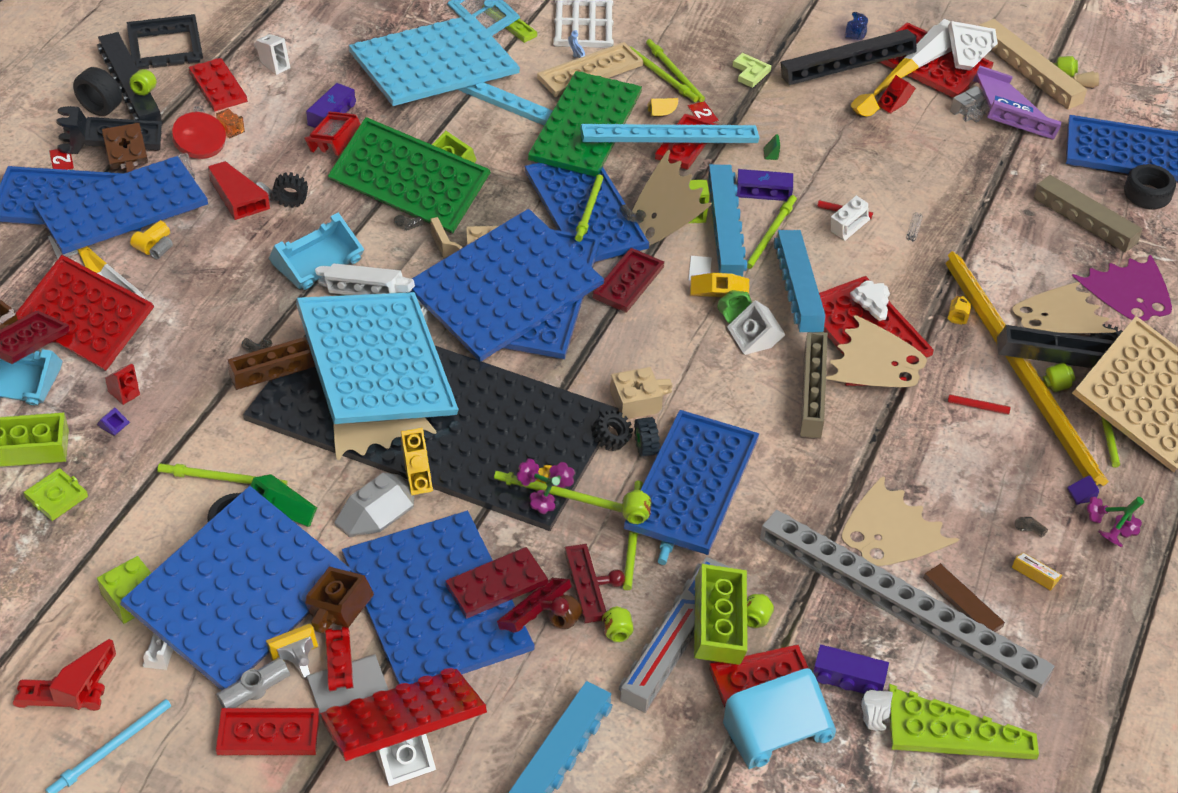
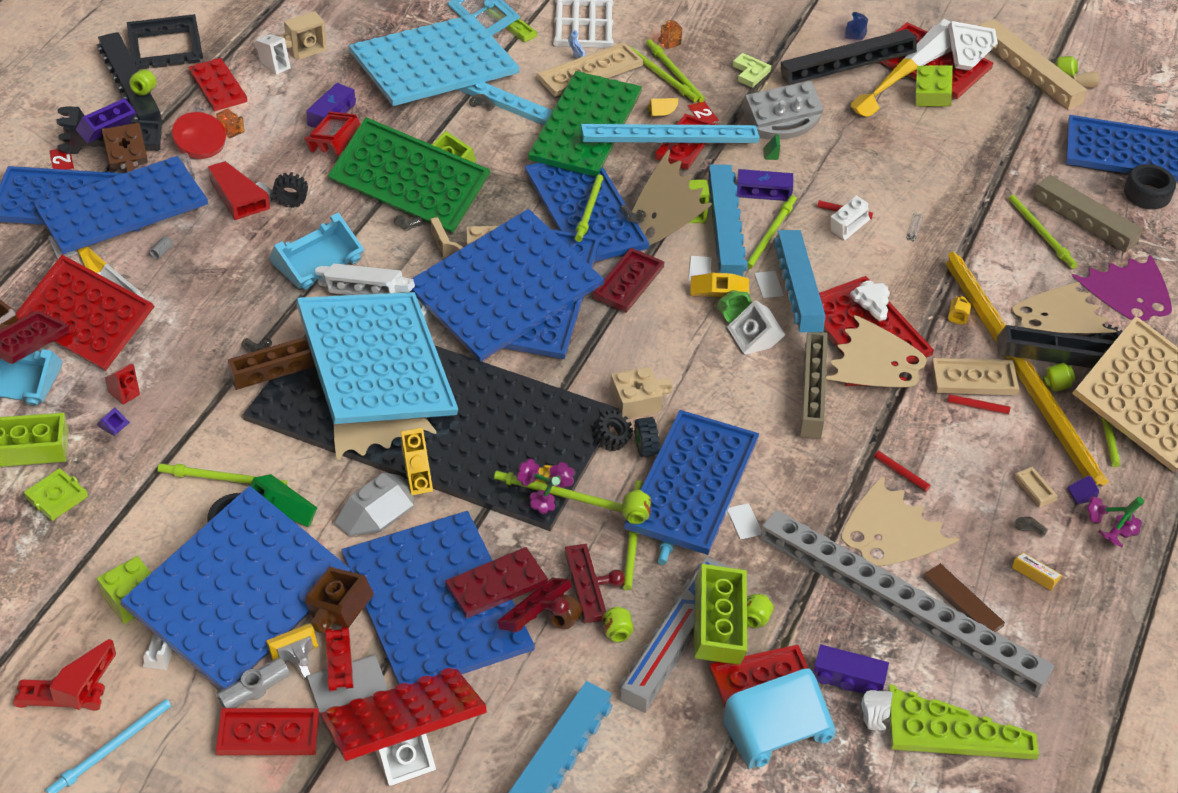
black tyre [73,67,122,116] -> none
yellow piece [130,220,170,255] -> none
red slope [877,75,916,114] -> none
clear hips [950,86,990,123] -> none
medium lavender piece [973,66,1061,139] -> none
none -> dark purple brick [76,98,136,143]
none -> tan hinge [279,11,327,59]
none -> clear smoke arm [469,94,495,111]
none -> clear orange brick [658,20,683,49]
none -> white sticker [728,503,761,539]
none -> light grey piece [742,81,824,139]
none -> white sticker [755,271,784,298]
none -> red bar [874,451,931,492]
none -> lime brick [916,66,953,106]
none -> tan plate [931,358,1019,395]
none -> lime bar [1008,195,1078,269]
none -> tan tile [1014,467,1058,508]

